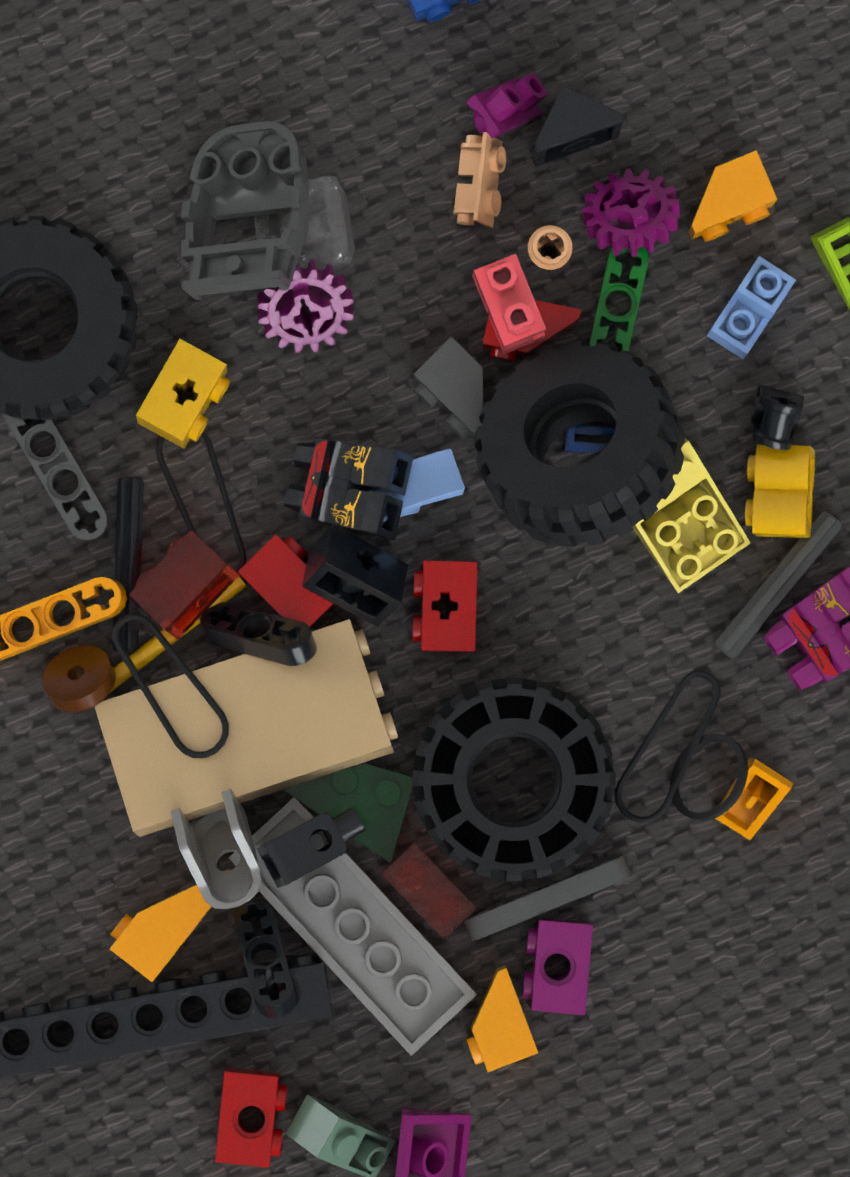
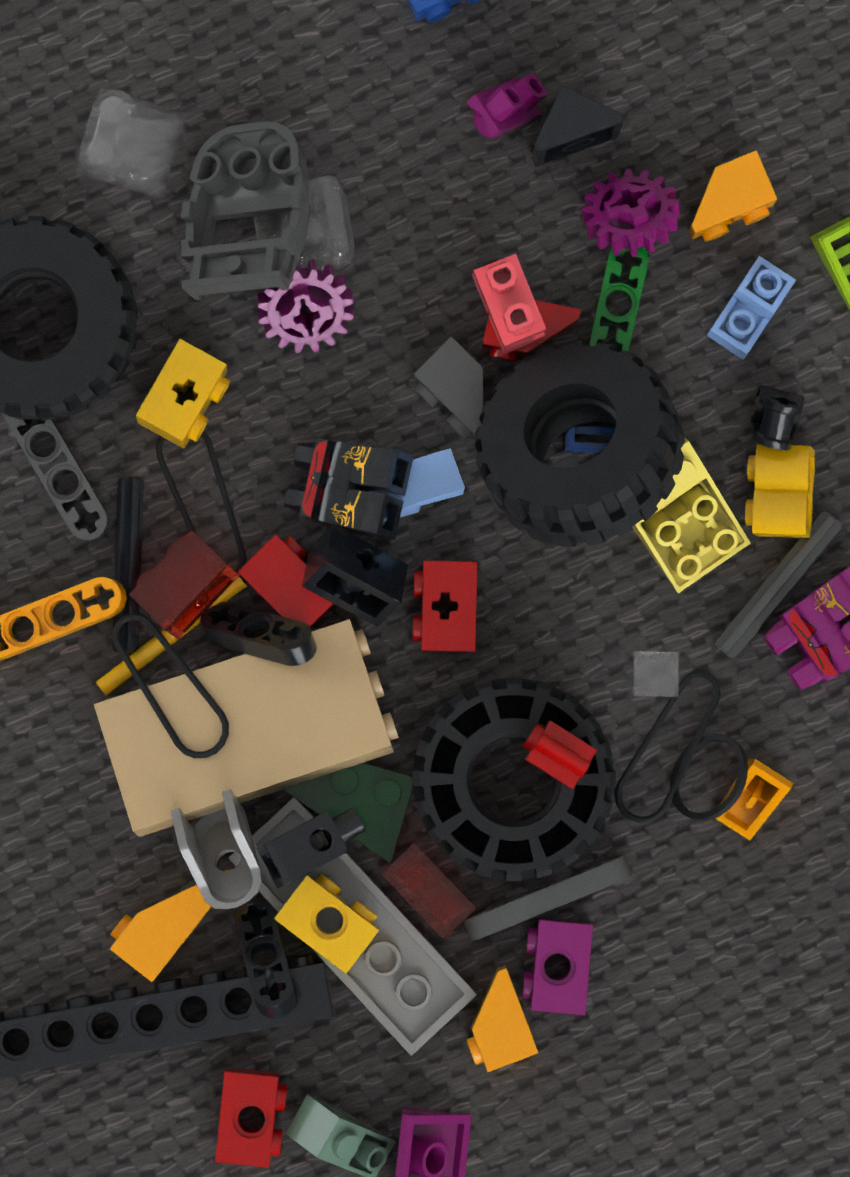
reddish brown piece [42,645,116,712] -> none
light nougat hinge [453,132,506,228] -> none
light nougat cone [528,225,572,270] -> none
none -> clear slope [76,88,187,198]
none -> yellow brick [274,872,380,974]
none -> red brick [522,721,597,789]
none -> clear plate [633,652,679,697]

